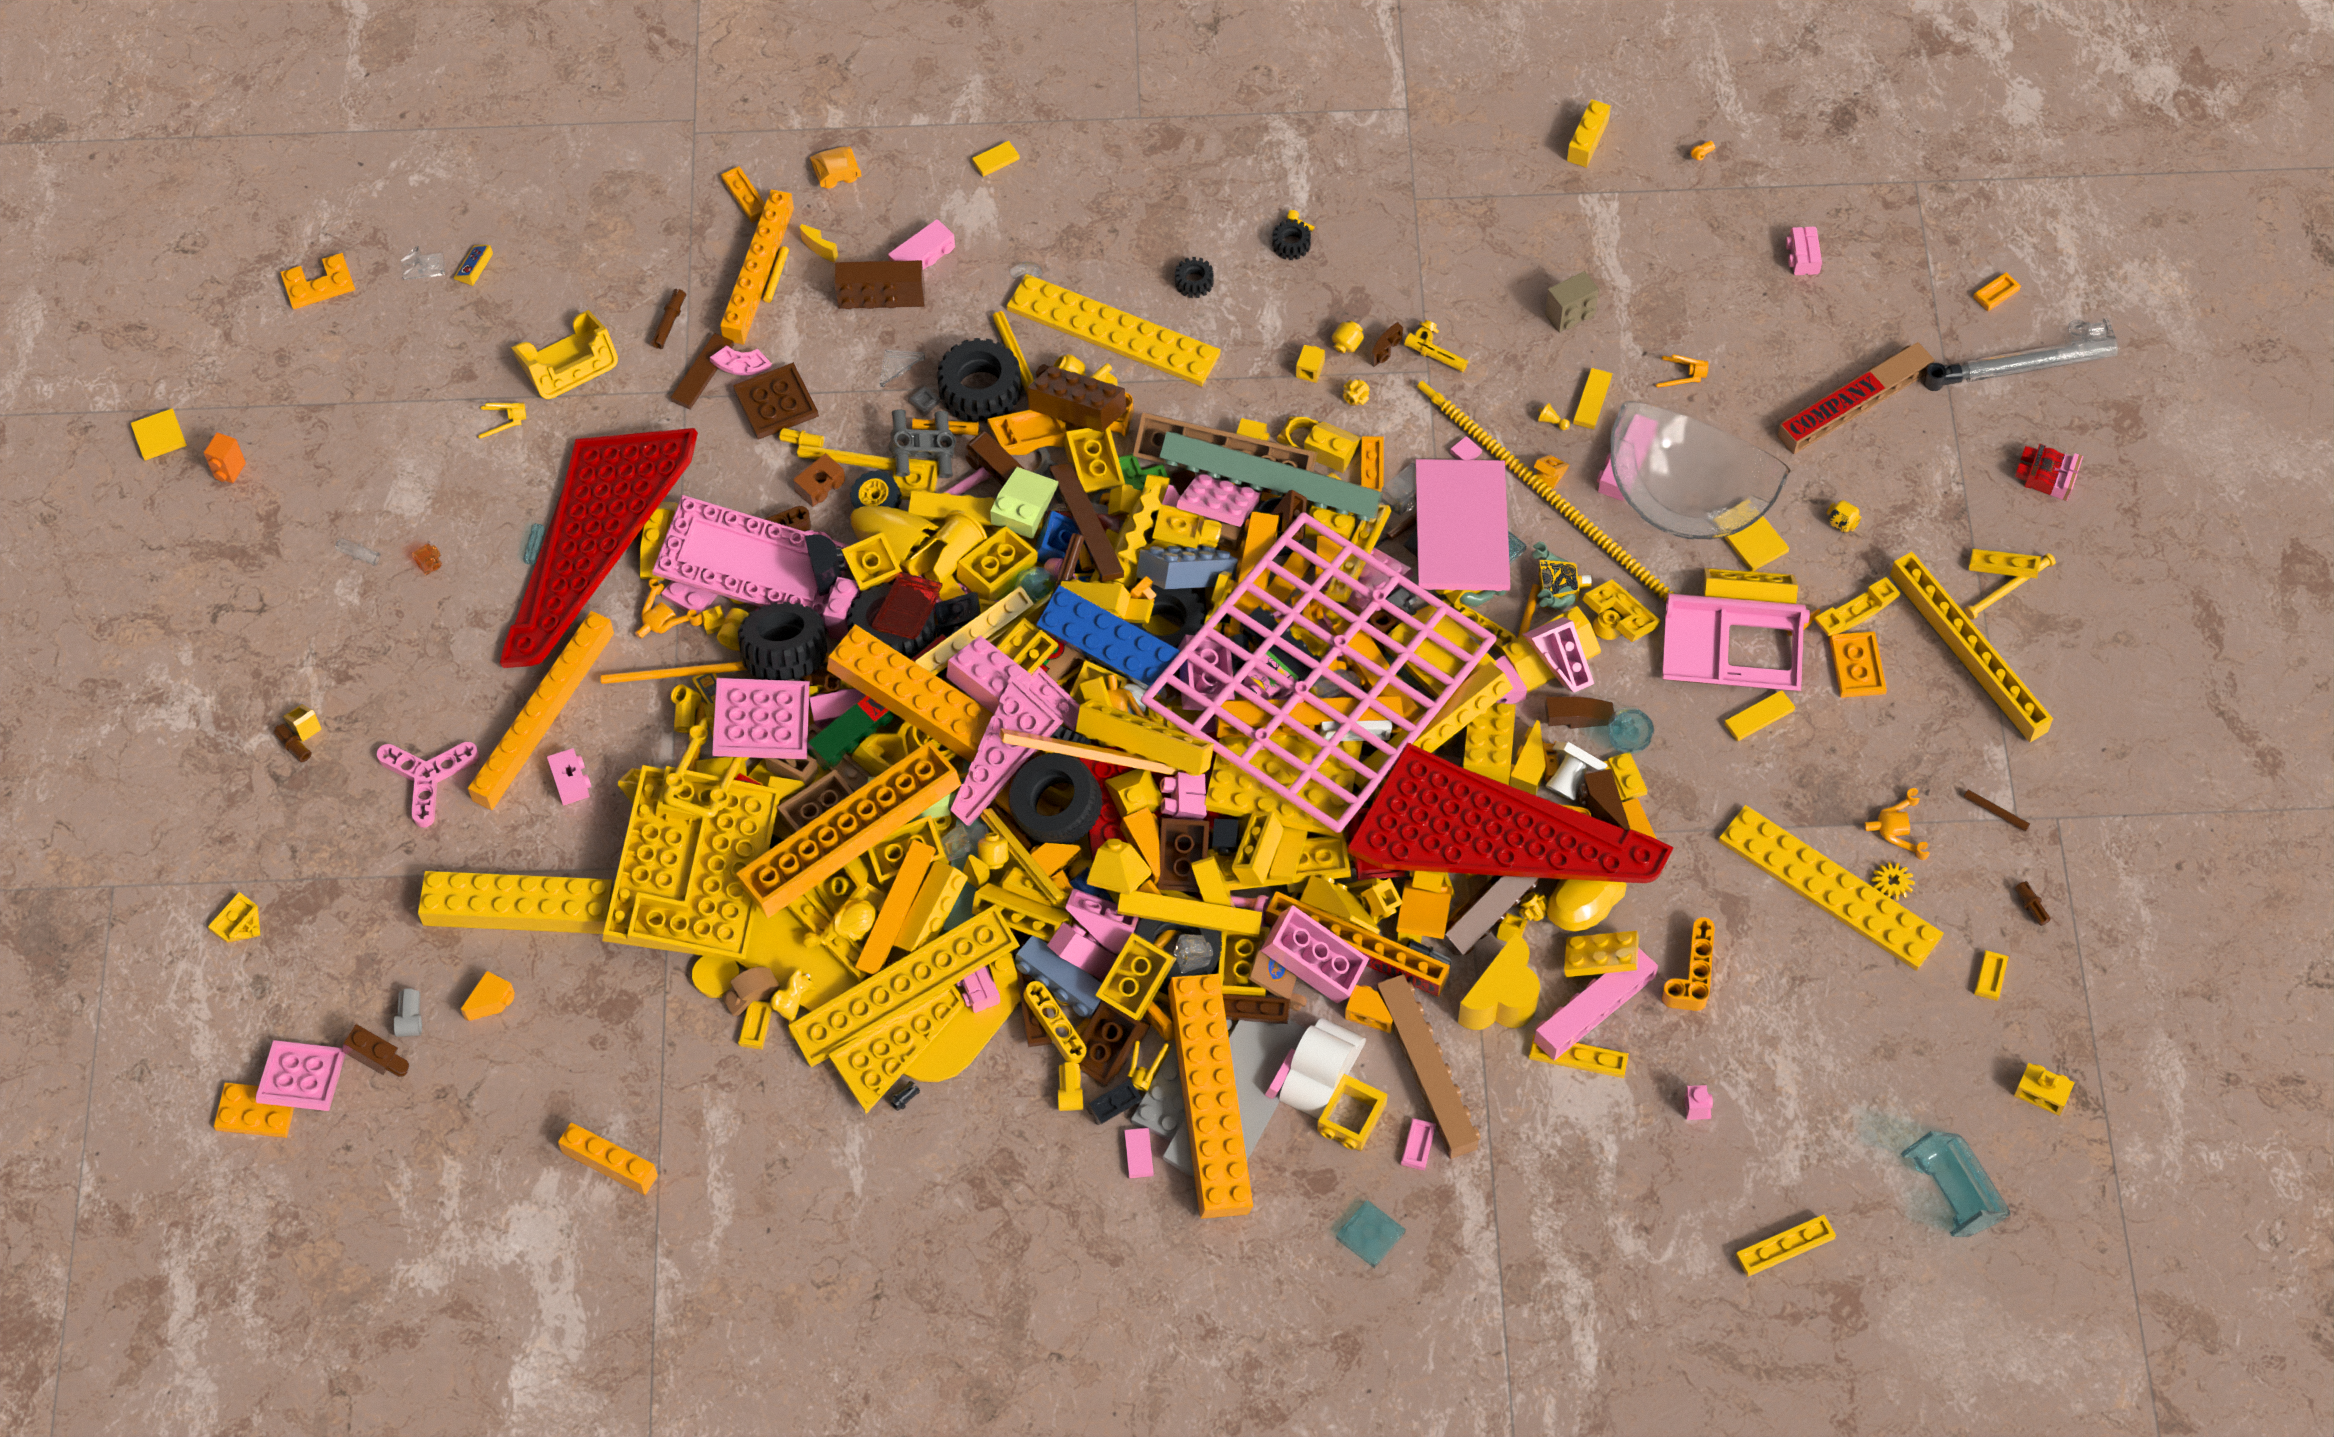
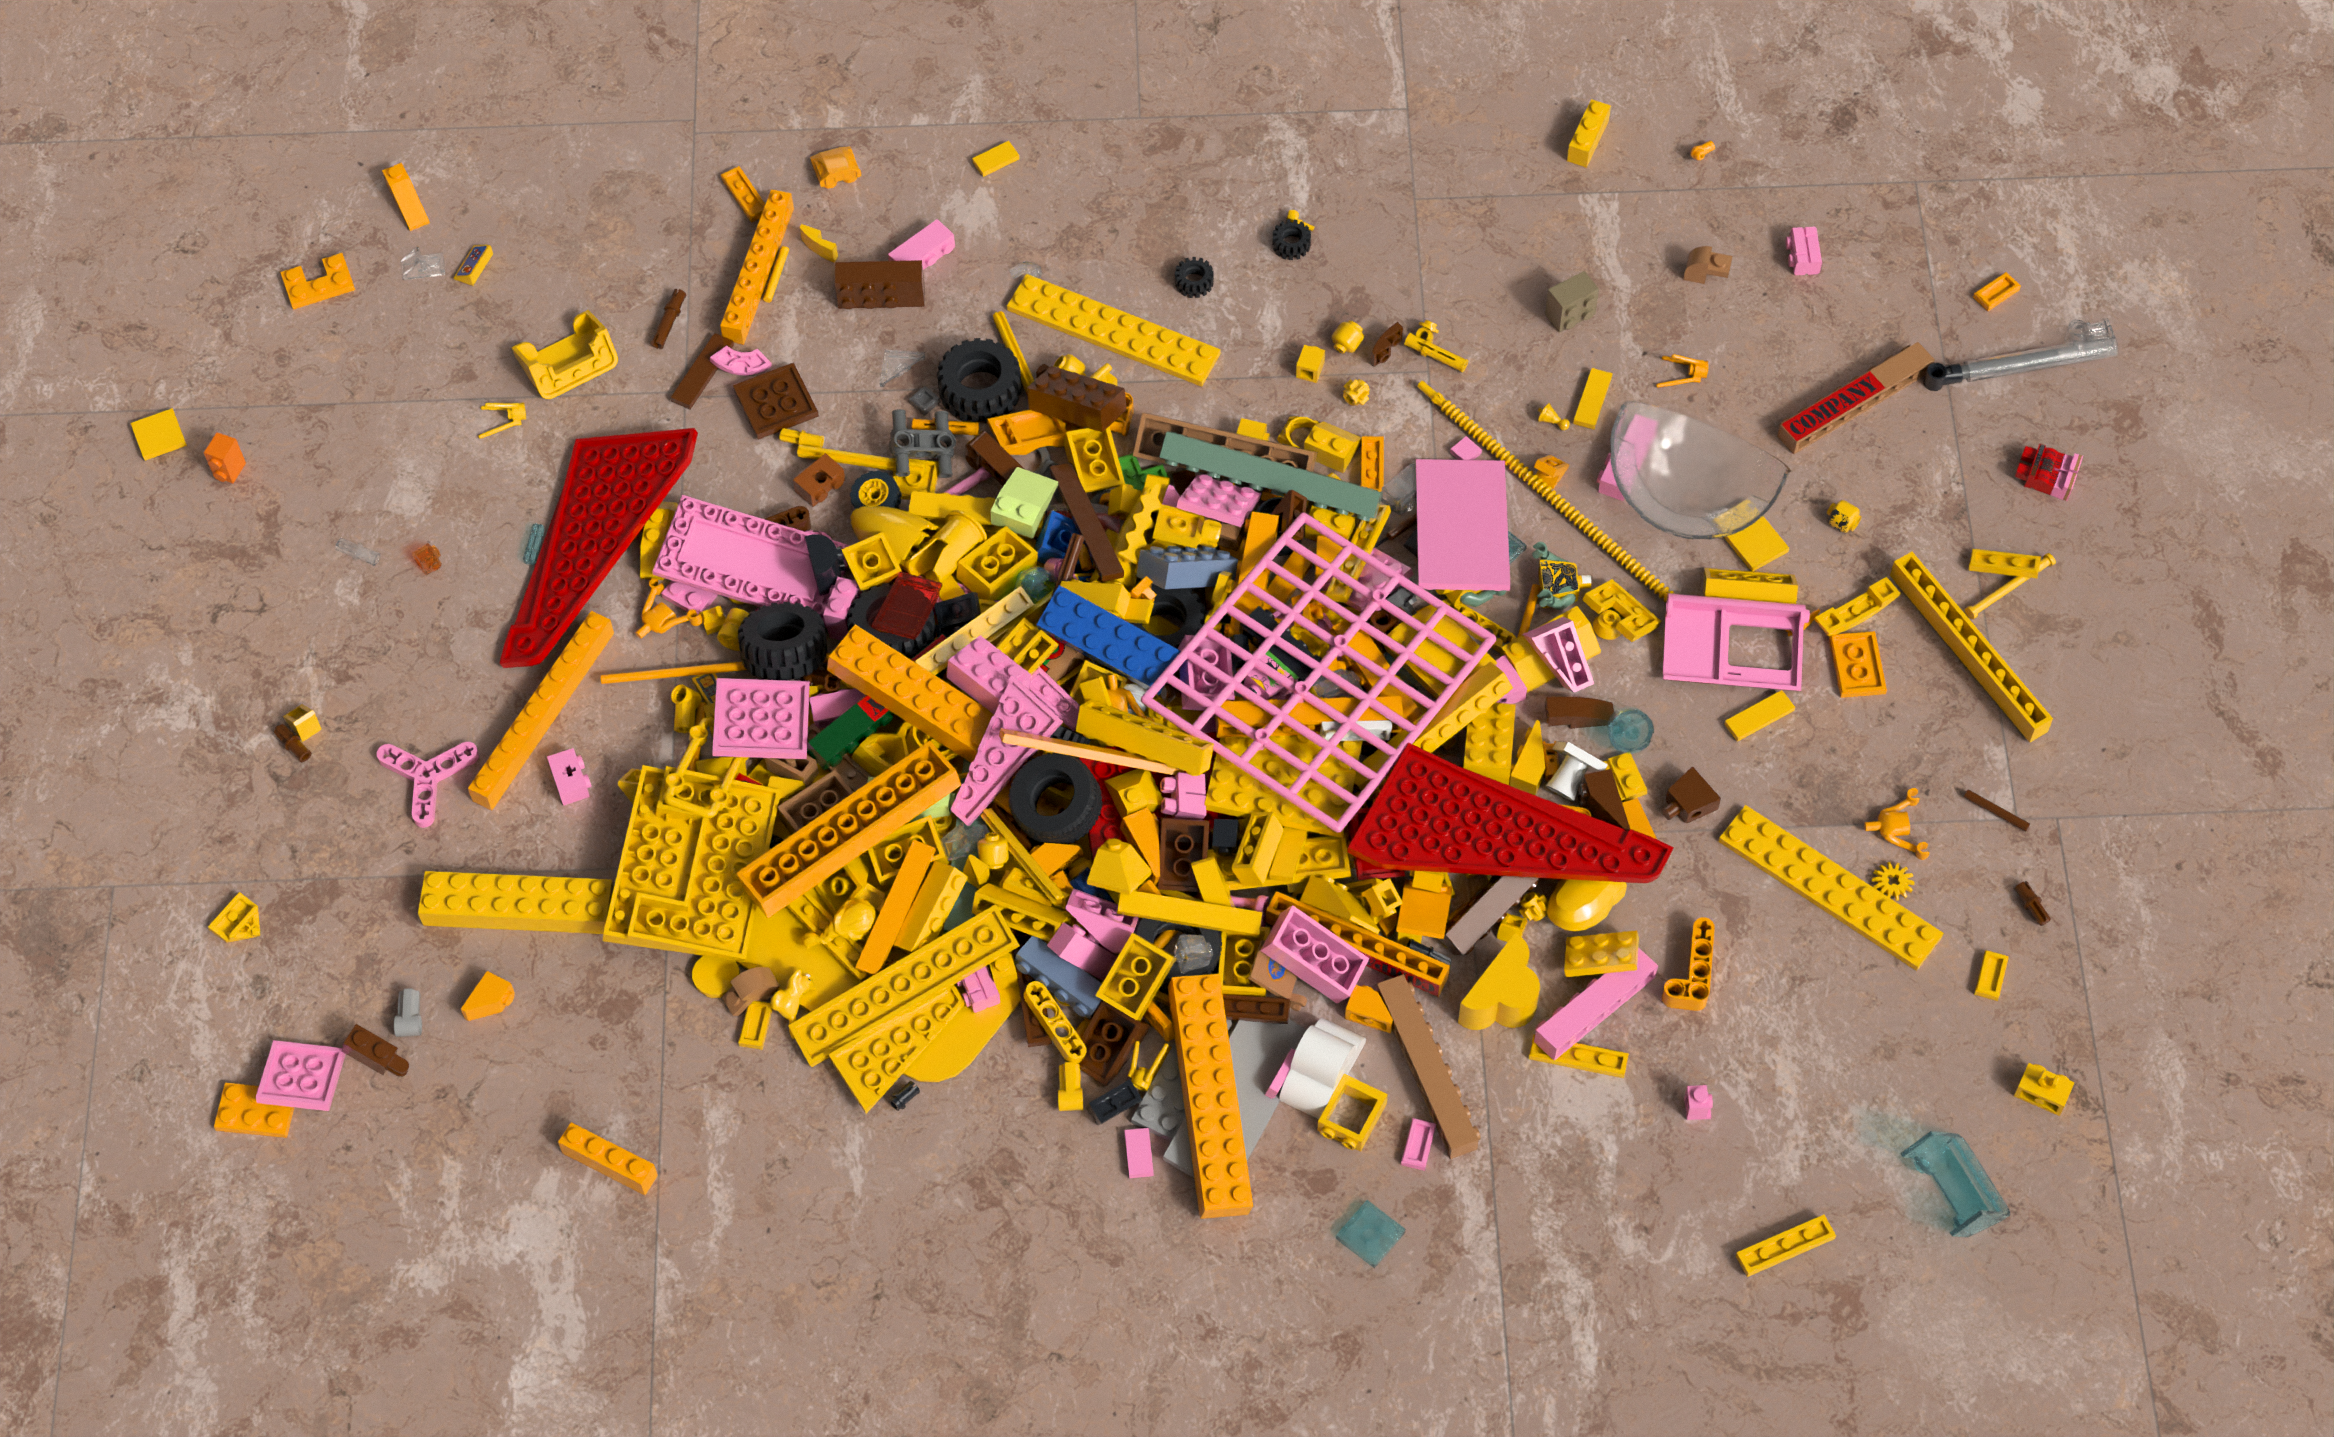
none -> light orange slope [382,162,430,231]
none -> light orange tile [1377,908,1397,938]
none -> reddish brown torso [1661,767,1721,823]
none -> medium nougat brick [1683,246,1733,284]

